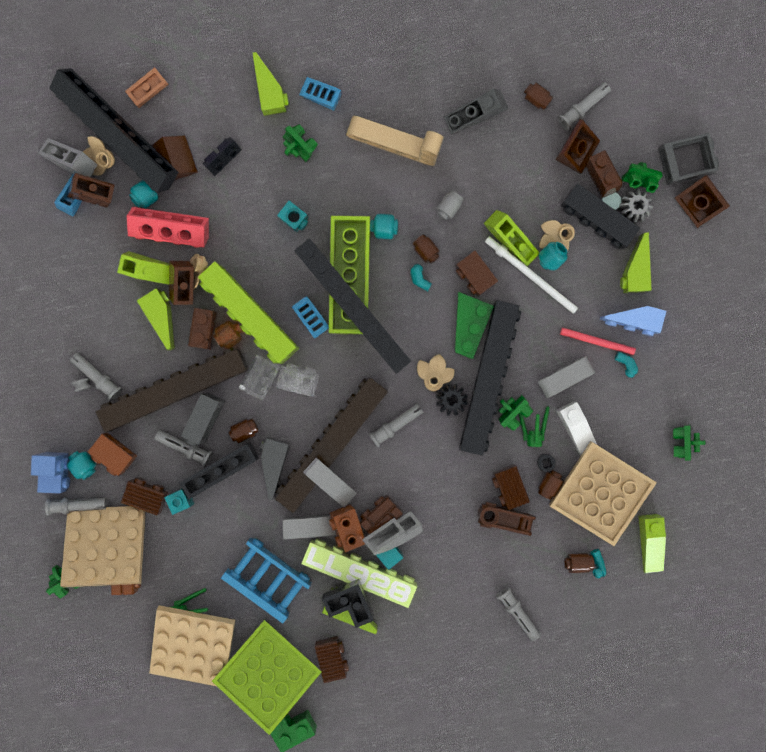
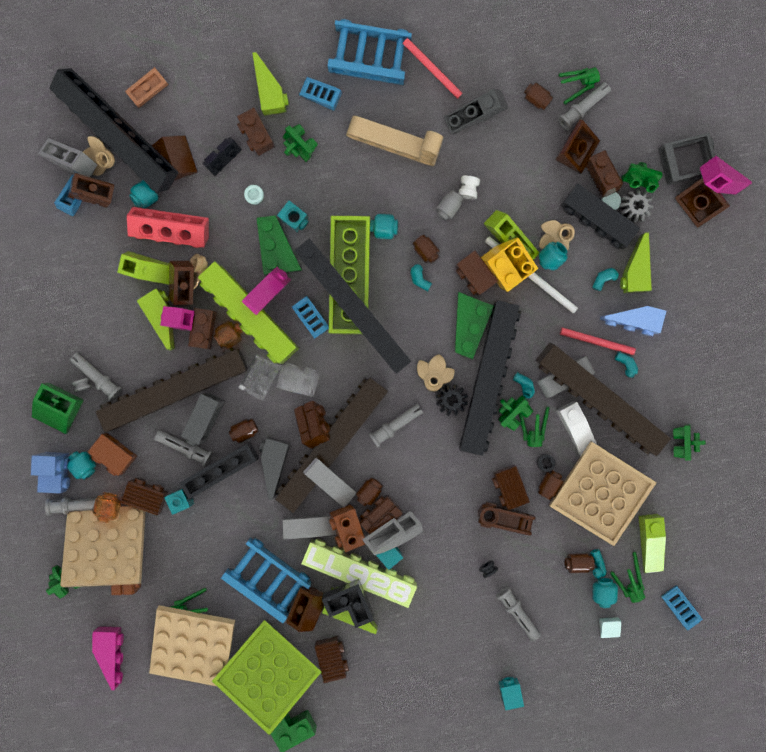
none -> green slope [32,383,84,434]
none -> clear orange head [92,492,121,523]
none -> dark pink slope [92,627,124,690]
none -> dark pink slope [160,306,194,331]
none -> reddish brown brick [237,107,275,156]
none -> dark pink slope [241,267,291,315]
none -> light aqua tile [244,185,264,205]
none -> green wing [257,215,302,275]
none -> reddish brown brick [286,587,324,632]
none -> reddish brown brick [294,401,330,448]
none -> dark azure fence [328,19,412,85]
none -> reddish brown brick [356,477,383,506]
none -> coral bar [402,38,462,99]
none -> white wheel [458,175,480,200]
none -> black bush [479,560,498,578]
none -> yellow slope [481,237,538,292]
none -> teal brick [498,677,524,711]
none -> teal arm [513,372,535,399]
none -> dark brown brick [535,342,671,457]
none -> green plant [559,67,600,104]
none -> teal arm [592,268,619,291]
none -> teal head [592,578,618,608]
none -> light aqua slope [599,617,621,638]
none -> green plant [610,552,645,603]
none -> dark azure slope [661,586,703,630]
none -> dark pink slope [700,156,752,195]

